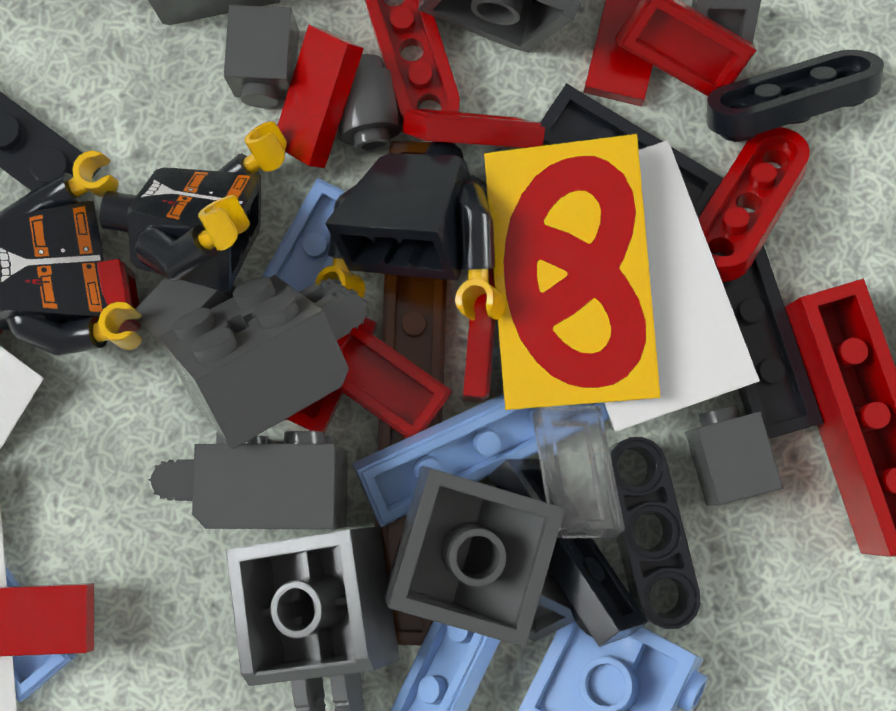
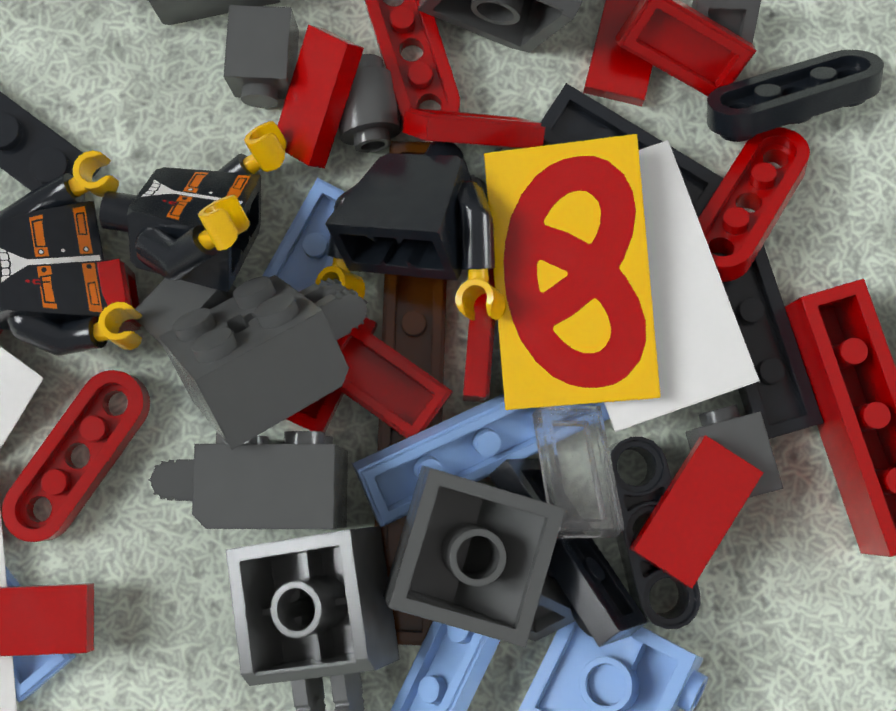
none -> red plate [2,370,150,542]
none -> red tile [629,435,764,588]

